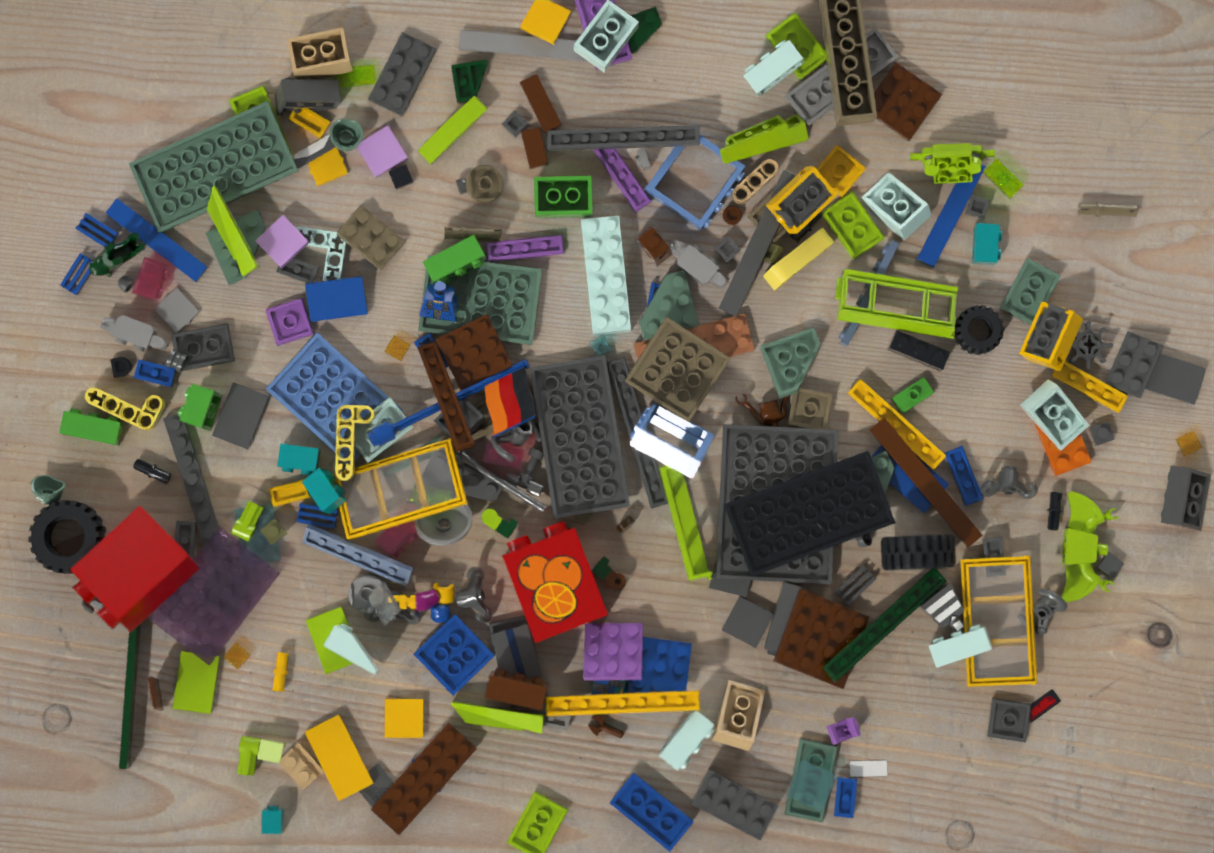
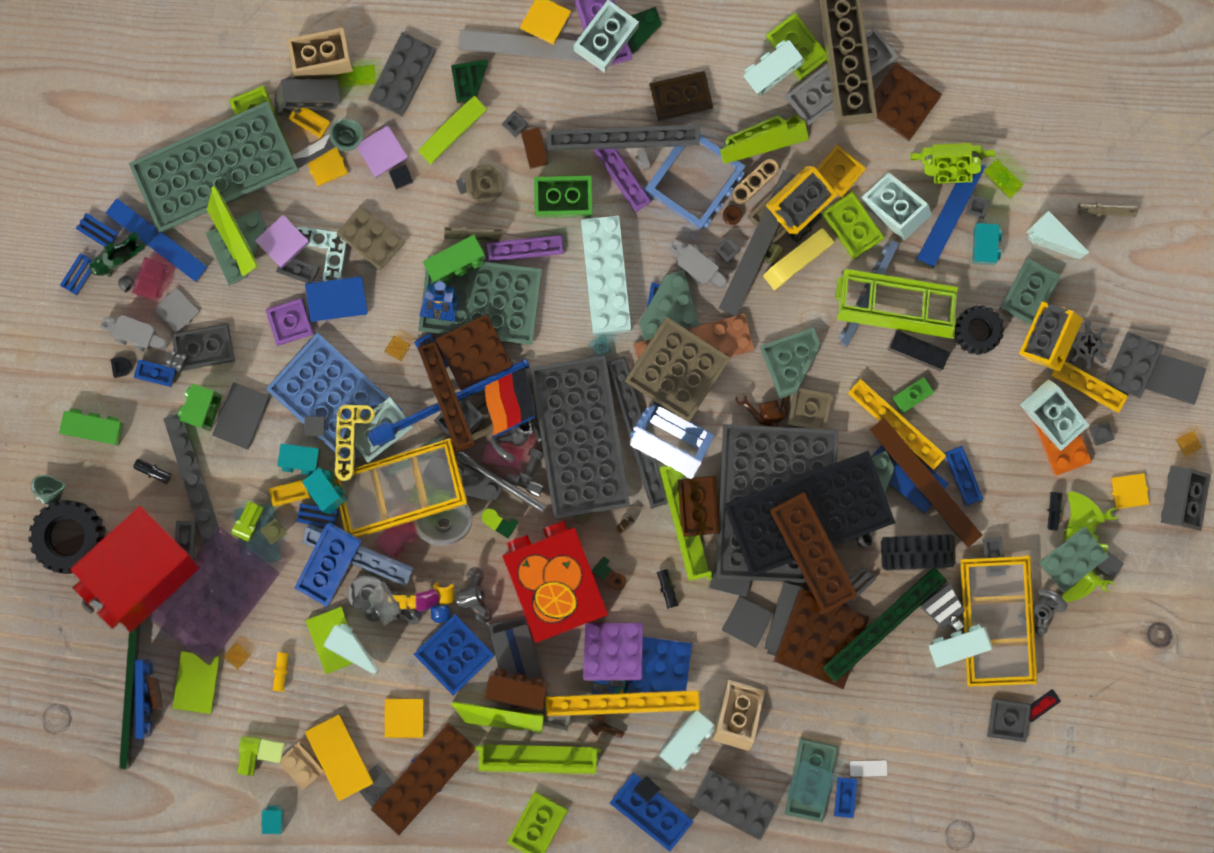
light yellow beam [85,388,166,431] -> none
reddish brown tile [520,74,562,134] -> none
reddish brown torso [635,227,672,267] -> none
medium lavender bracket [826,717,861,745] -> none
dark grey piece [980,466,1038,499] -> none
none -> blue plate [135,659,153,739]
none -> blue plate [294,522,362,607]
none -> dark grey tile [304,416,325,436]
none -> lime piece [475,744,601,774]
none -> black tile [633,775,661,803]
none -> dark brown tile [649,71,713,121]
none -> black pin [656,569,679,609]
none -> reddish brown tile [678,476,720,537]
none -> reddish brown plate [769,492,858,614]
none -> light aqua slope [1026,211,1089,260]
none -> sand green plate [1038,526,1109,593]
none -> yellow piece [1111,473,1149,509]

